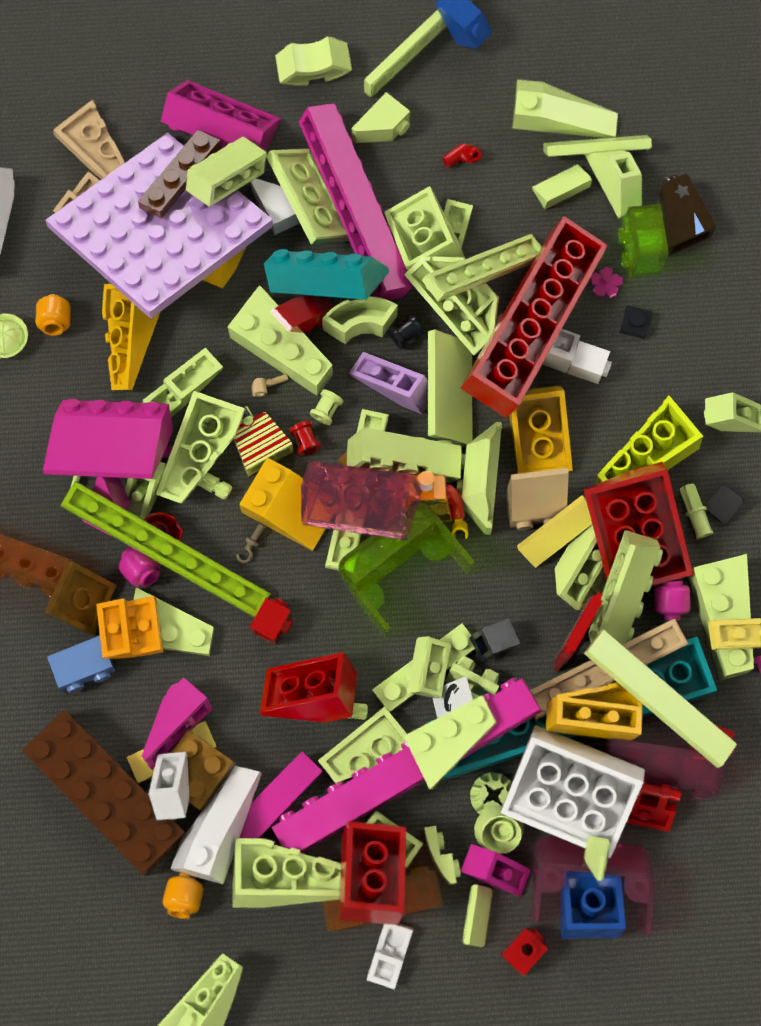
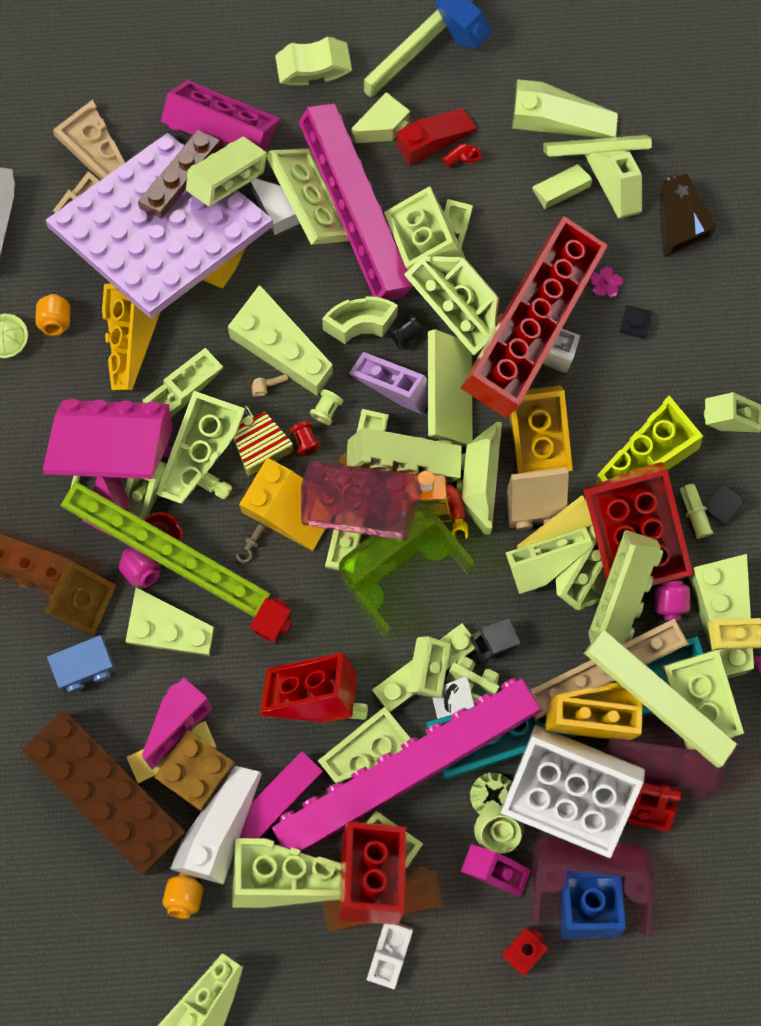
light orange slope [96,596,164,659] -> none
white slope [149,752,189,820] -> none
teal slope [264,249,389,299] -> none
red slope [271,295,335,333] -> none
yellowish green wing [404,696,497,790] -> none
yellowish green tile [422,234,541,302] -> none
yellowish green slope [423,826,461,885] -> none
yellowish green slope [462,884,492,947] -> none
red piece [553,592,603,672] -> none
white brick [568,341,612,384] -> none
yellowish green slope [584,836,610,881] -> none
clear neon green brick [618,204,668,277] -> none
none -> red slope [396,108,476,167]
none -> yellowish green slope [506,527,593,594]
none -> yellowish green plate [662,650,744,750]

